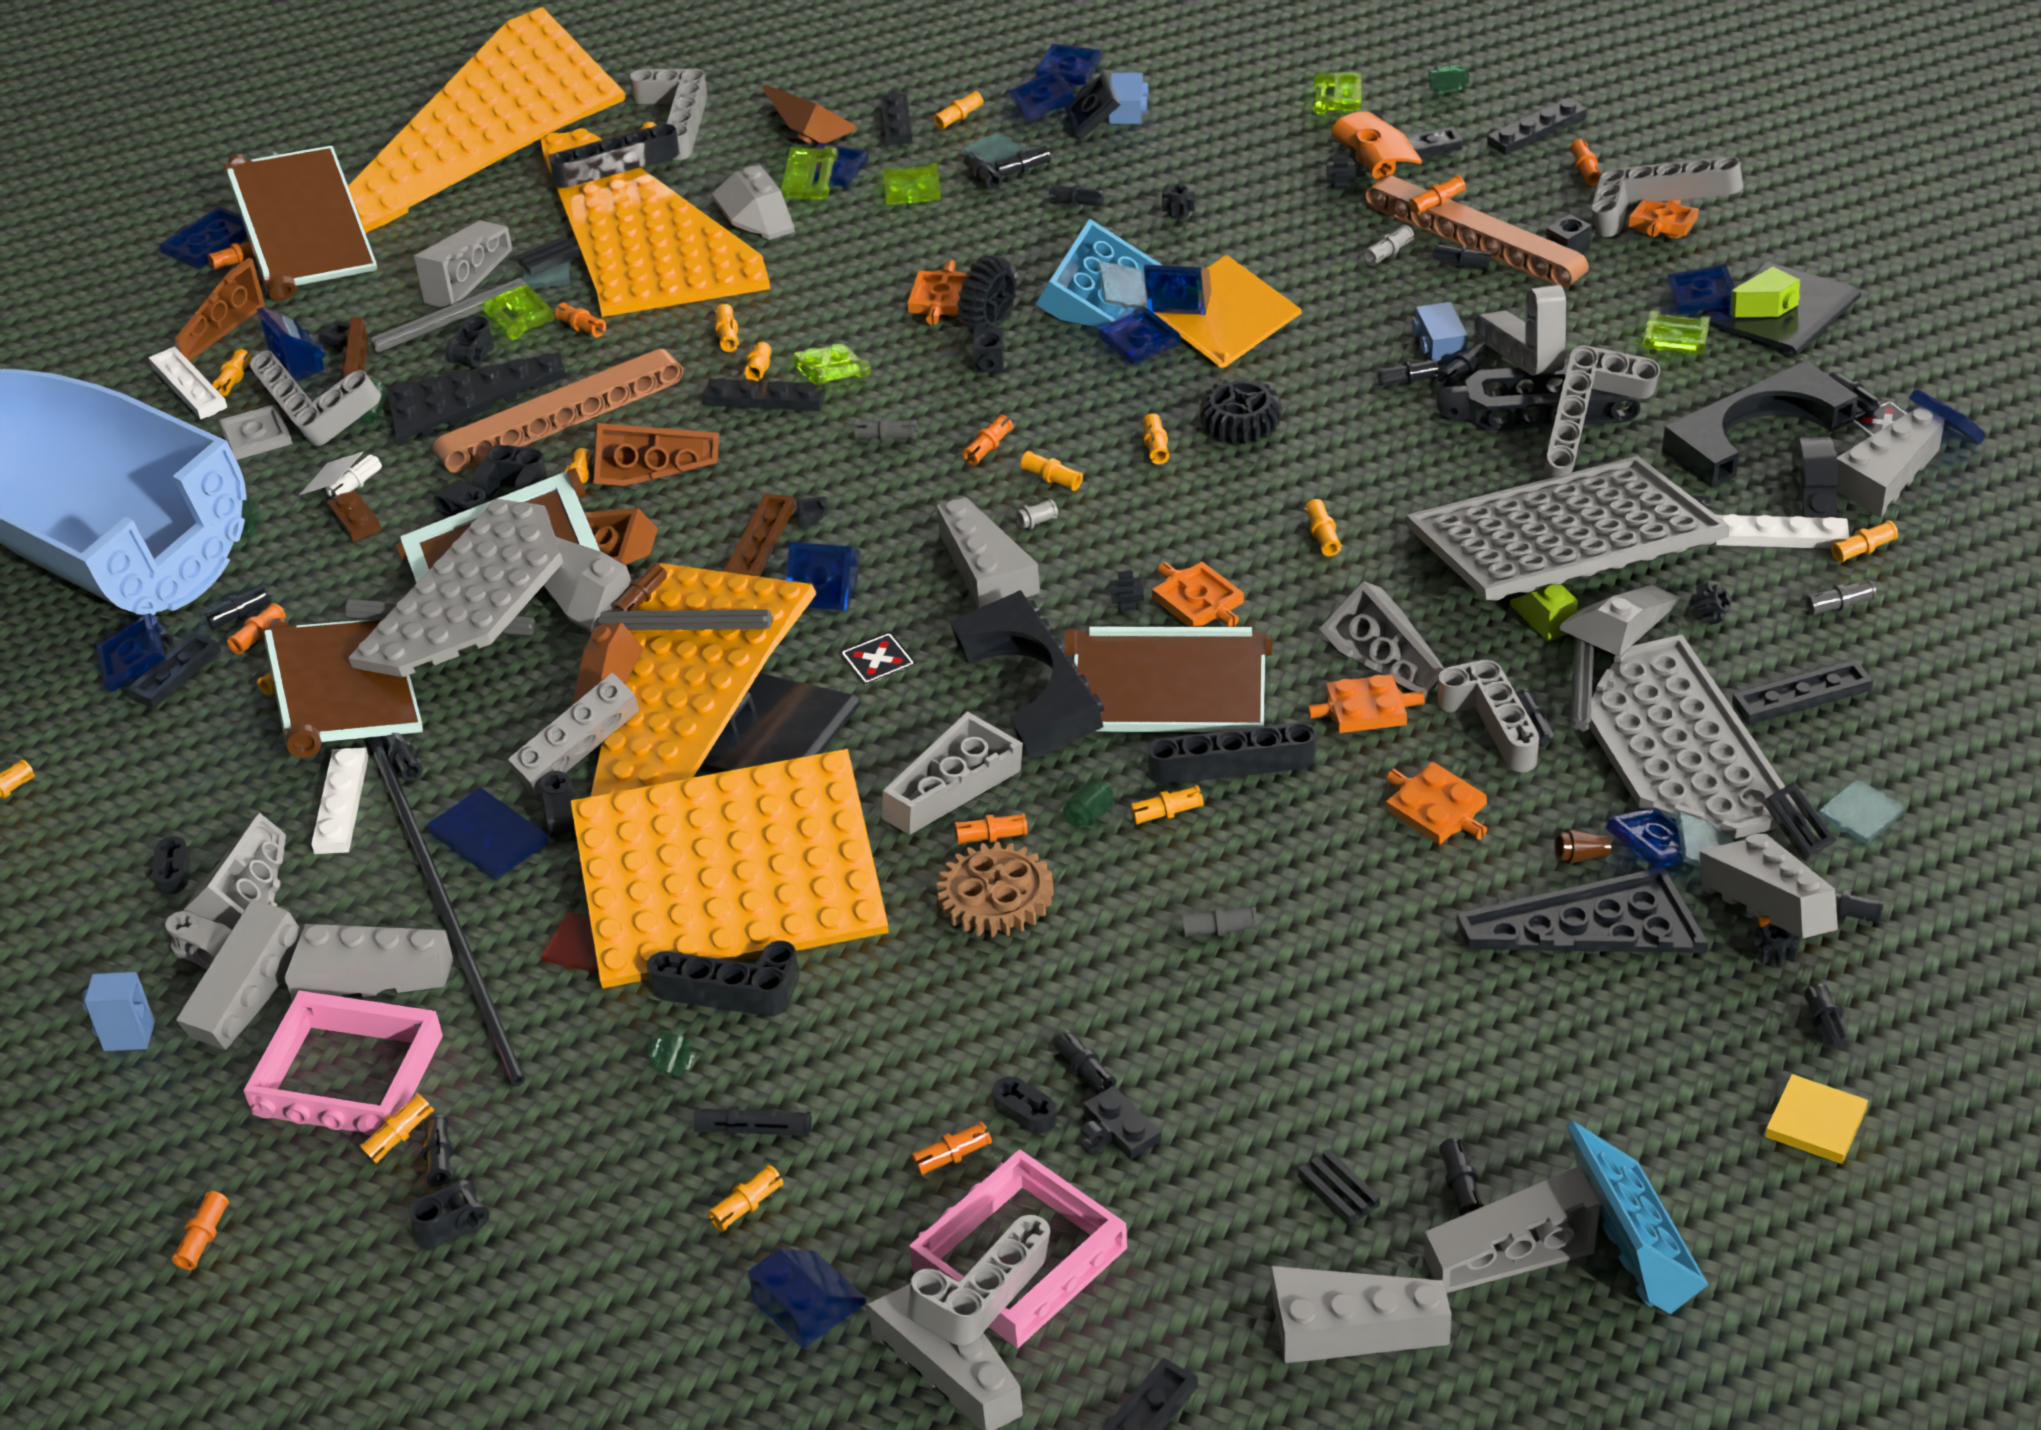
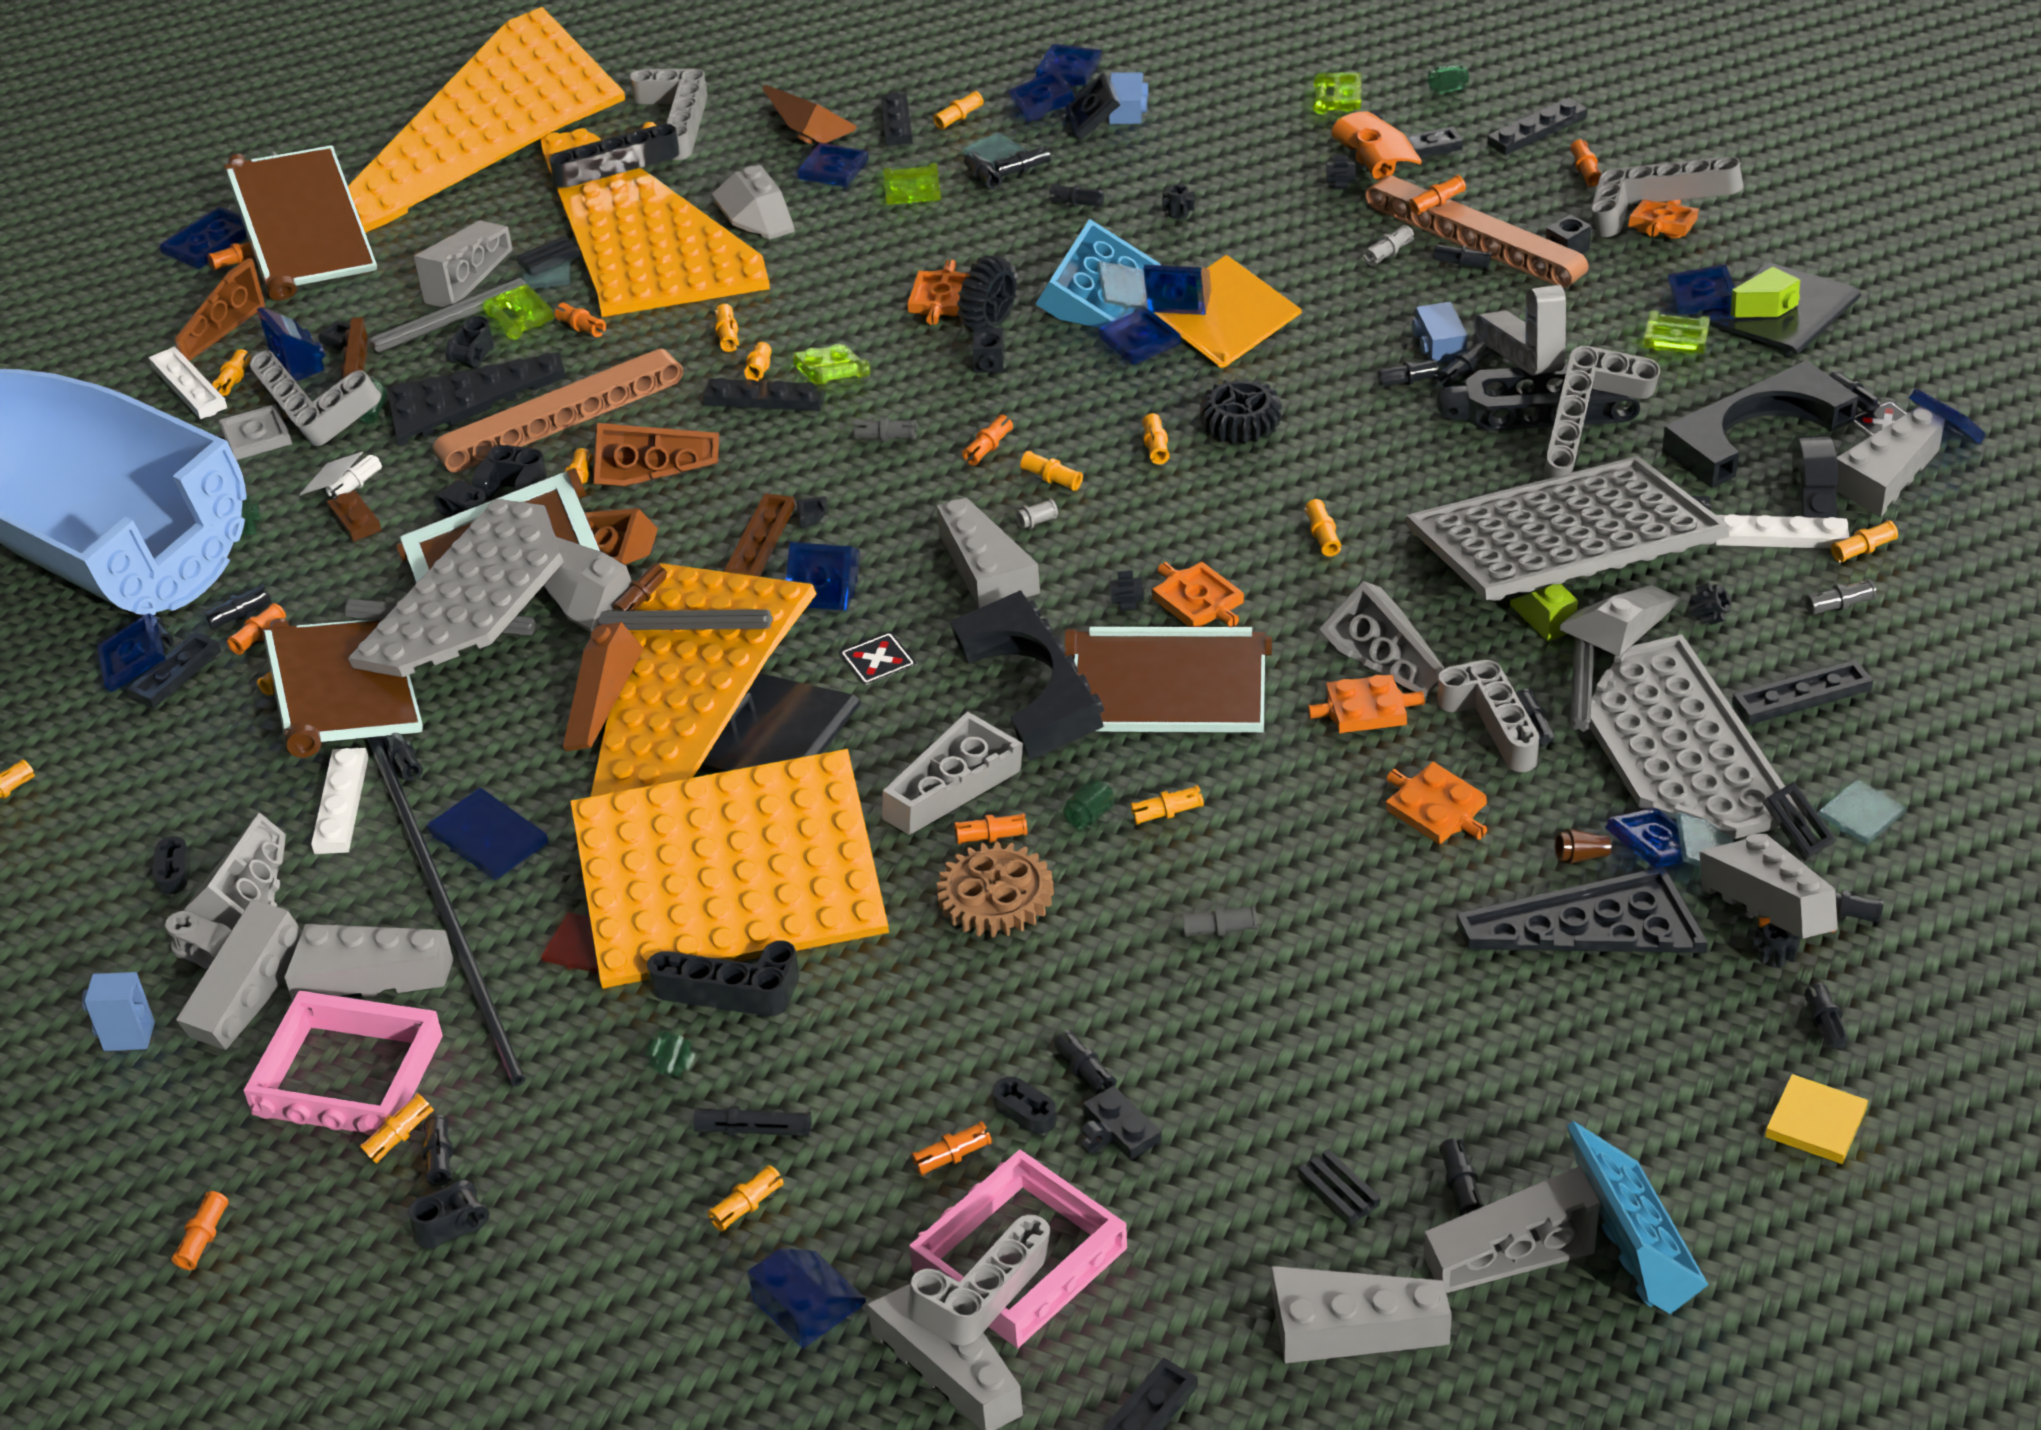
light grey brick [508,672,639,797] -> none
black piece [540,771,577,837] -> none
clear neon green plate [781,146,838,200] -> none
black beam [1148,723,1316,785] -> none

